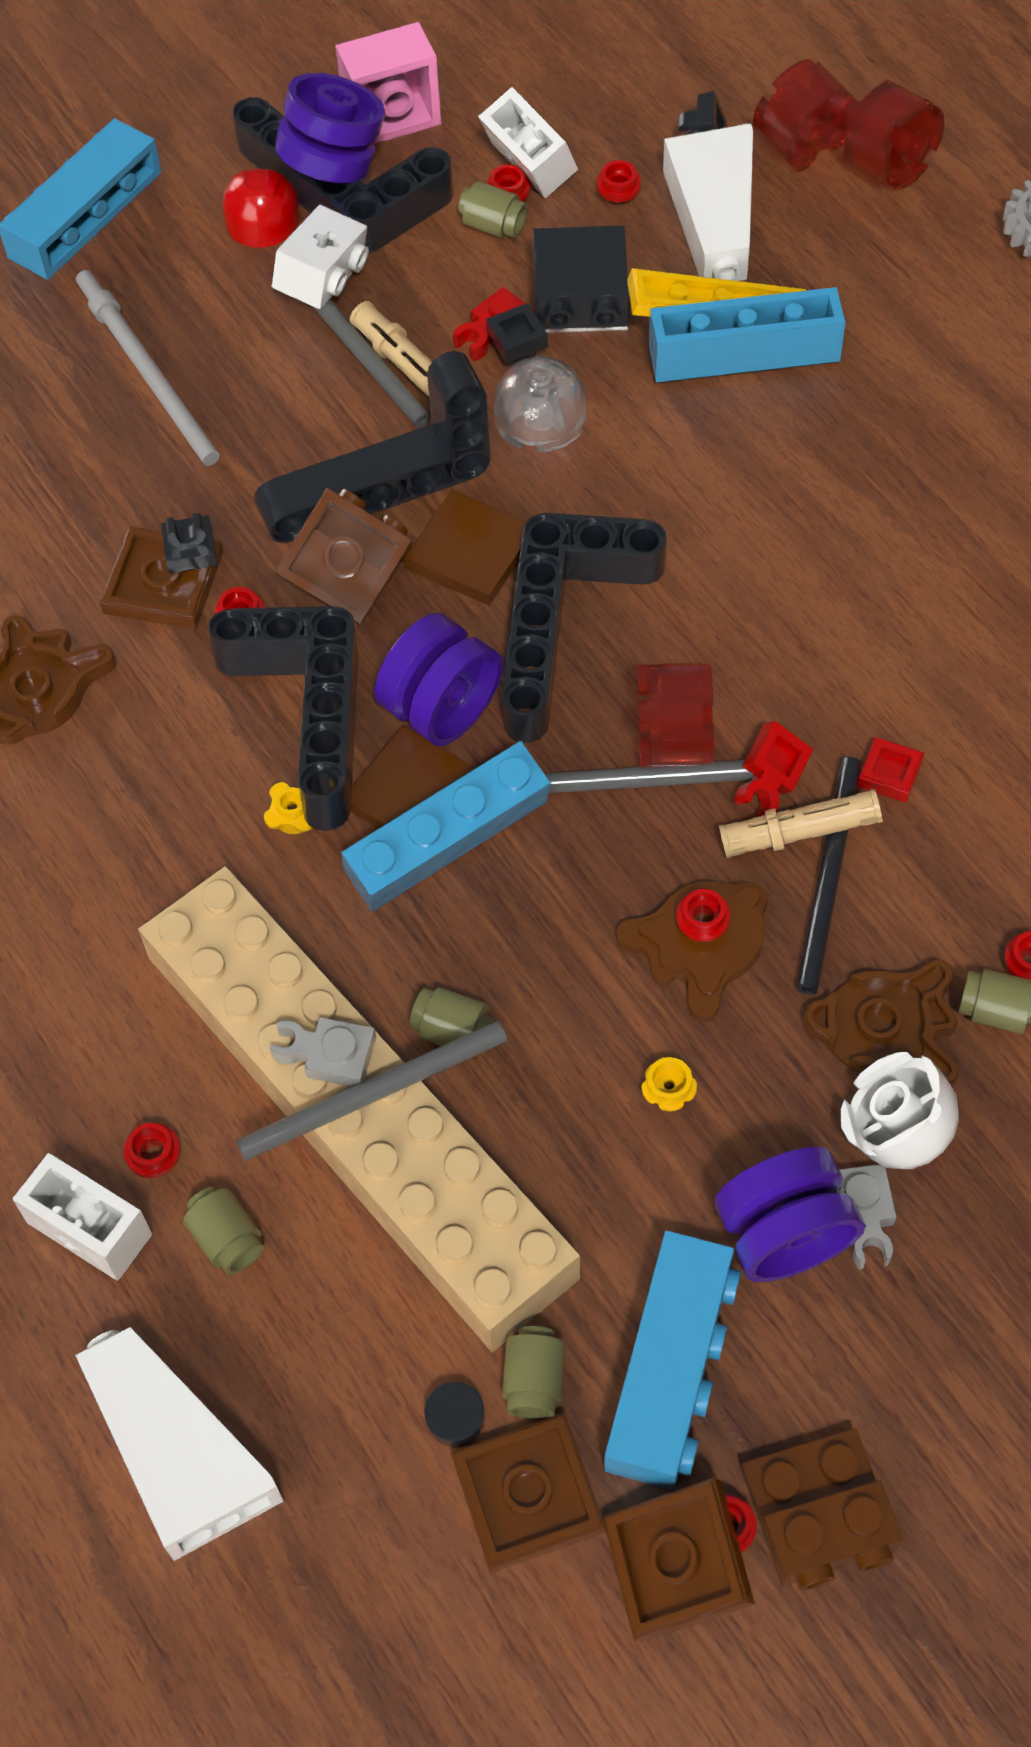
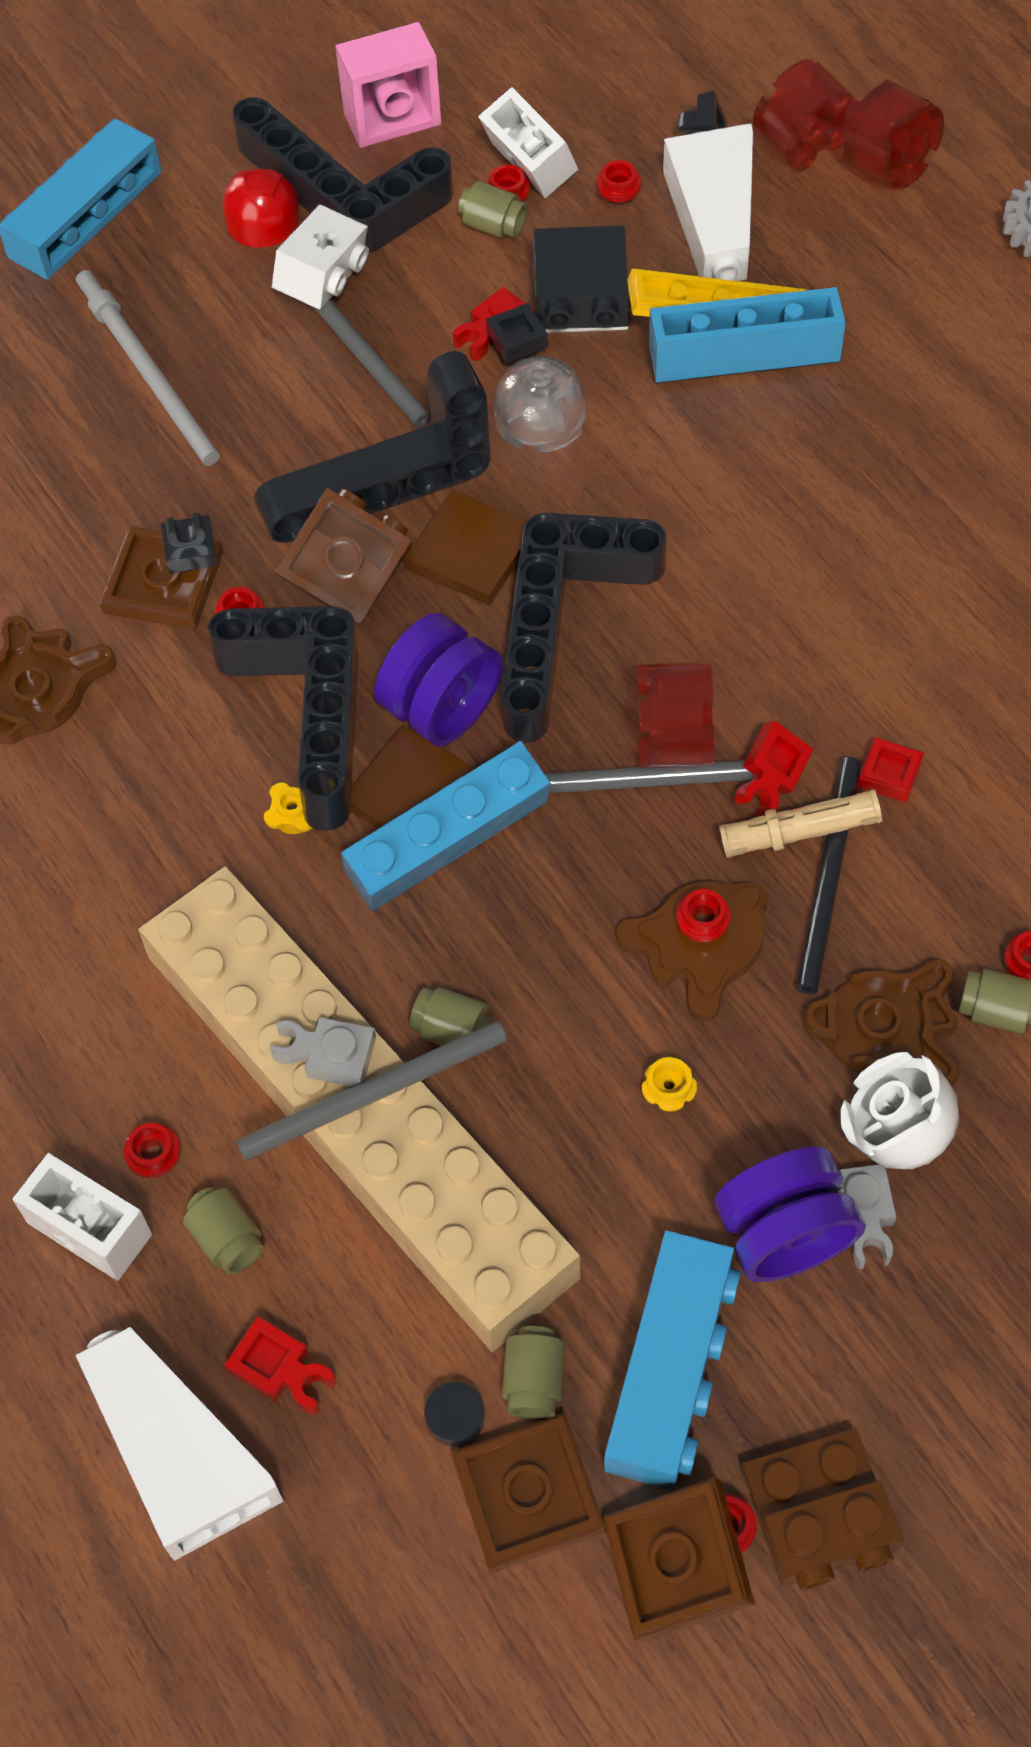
dark purple wheel [275,73,385,183] -> none
tan pin [350,301,432,396] -> none
none -> red plate [224,1316,337,1415]

